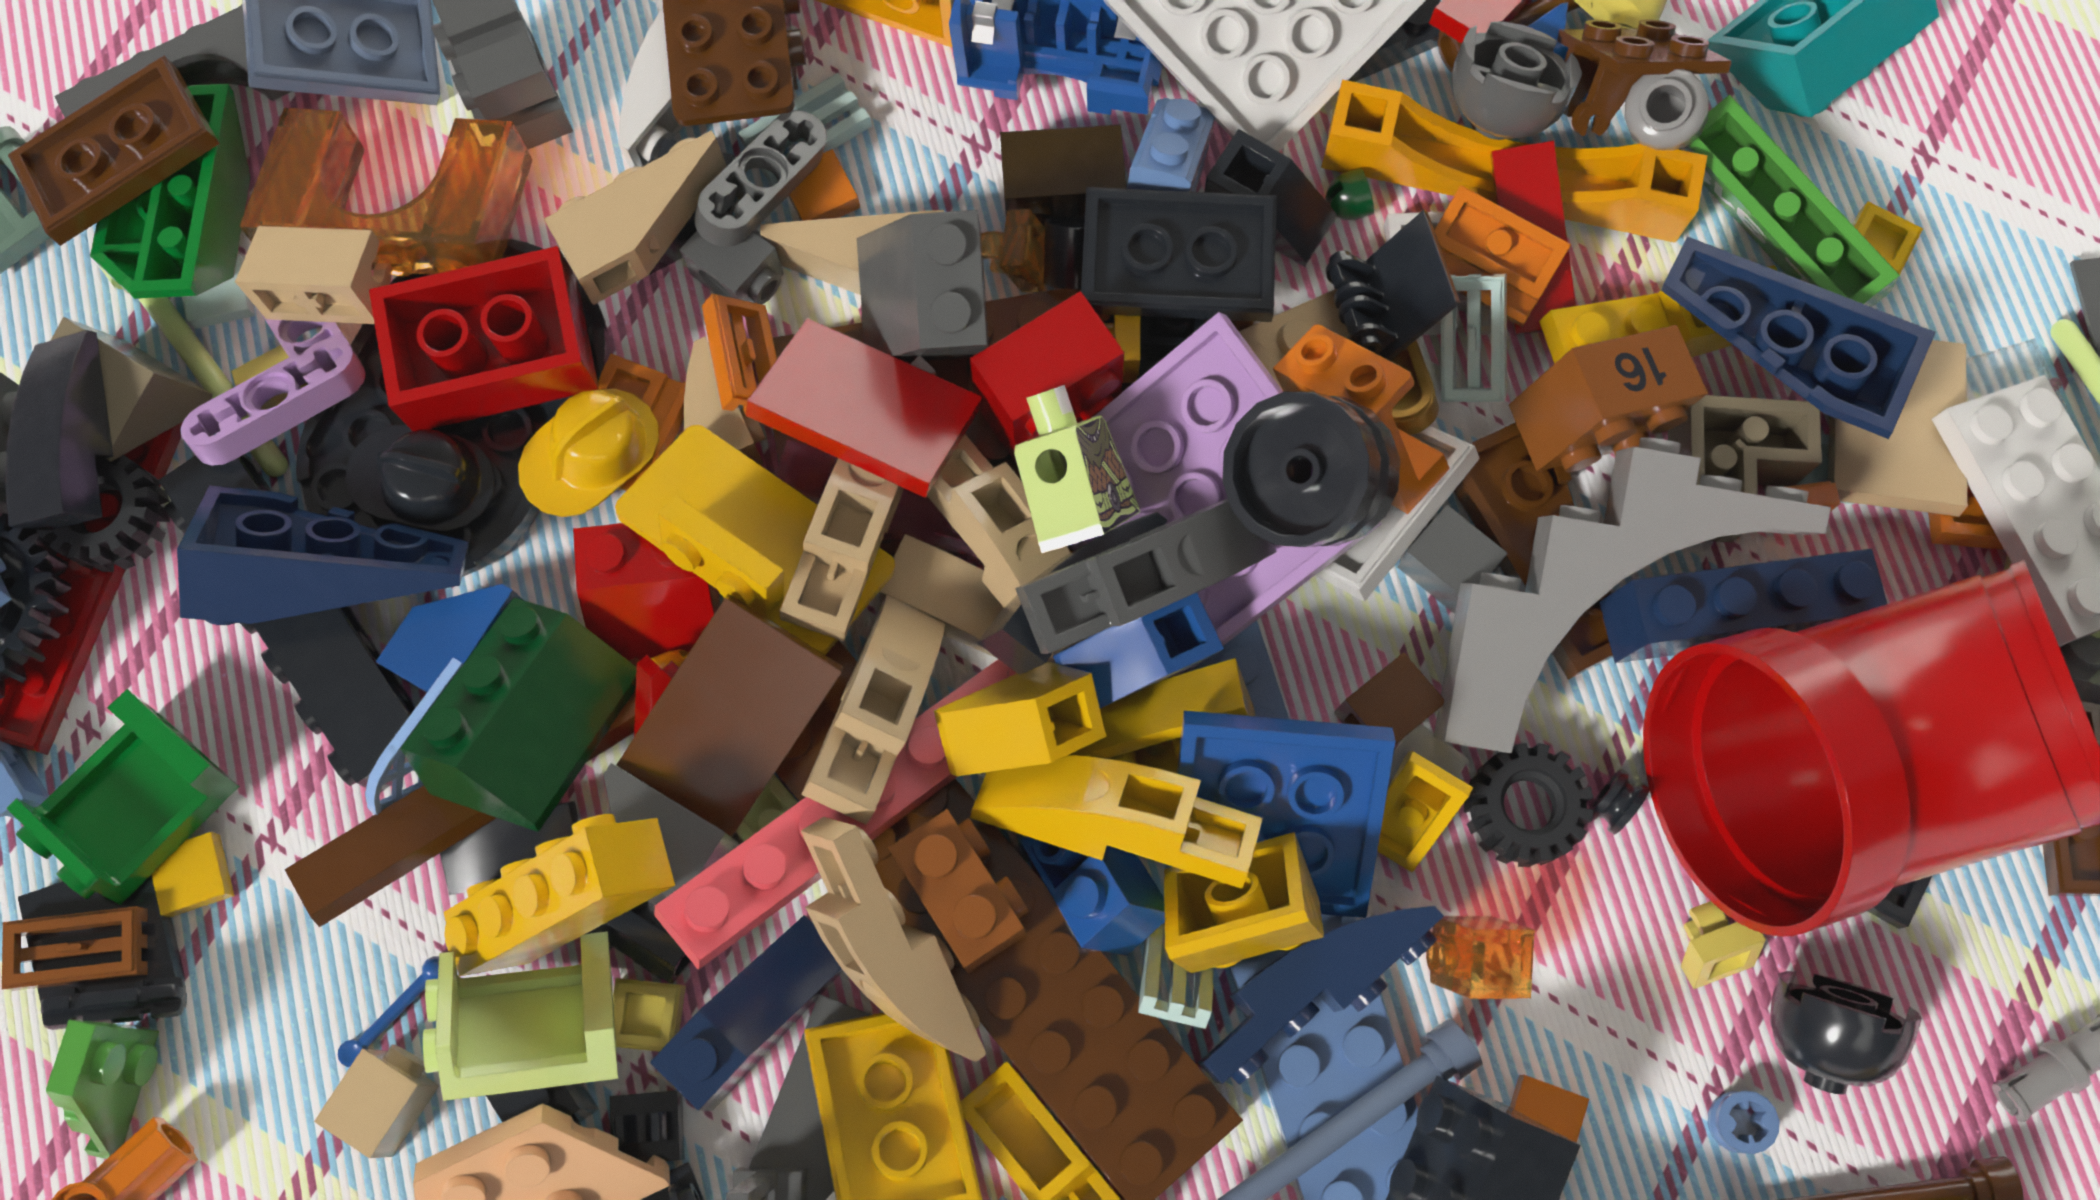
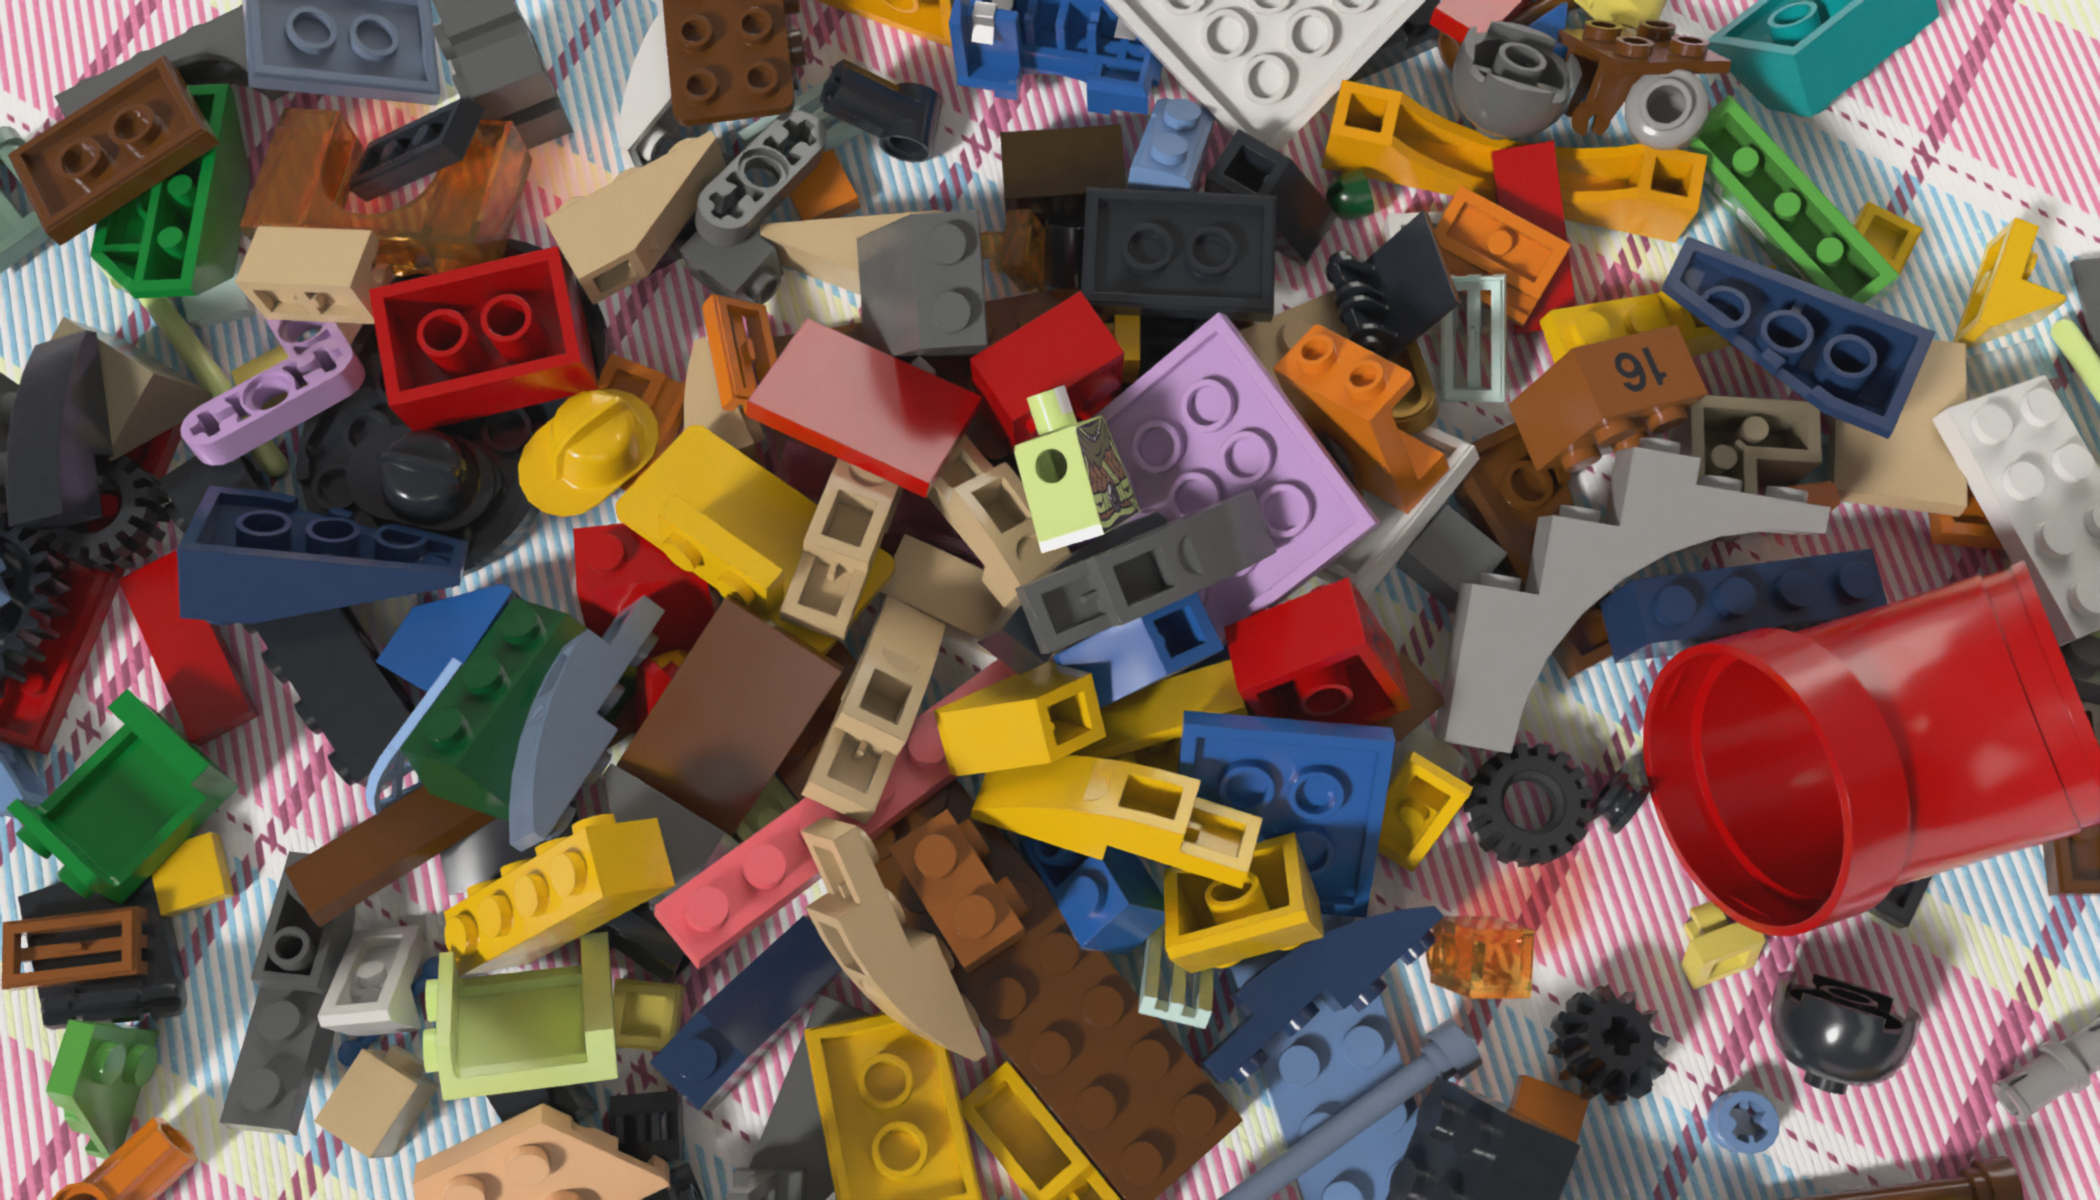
black wheel [1222,392,1400,547] -> none
none -> red tile [118,550,259,746]
none -> dark grey slope [219,851,355,1136]
none -> white slope [317,925,426,1037]
none -> black tile [349,96,485,202]
none -> sand blue slope [509,595,665,852]
none -> black piece [820,59,943,163]
none -> red brick [1224,577,1412,725]
none -> black gear [1547,984,1671,1107]
none -> yellow slope [1953,217,2067,349]

